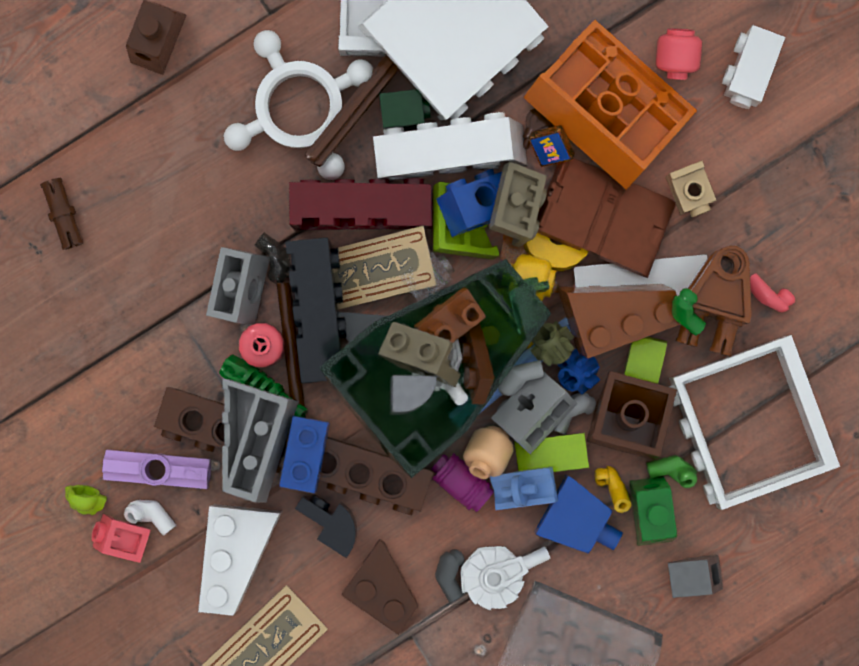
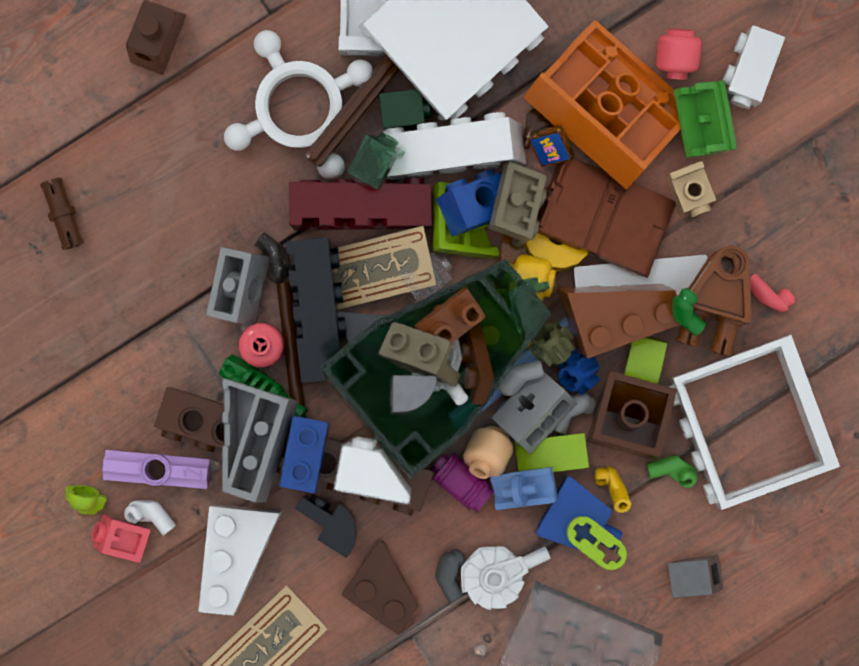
green torso [629,476,677,546] -> none
none -> white slope [334,436,411,504]
none -> clear green bracket [347,132,405,189]
none -> lime beam [566,515,627,570]
none -> bright green hinge [674,80,737,158]

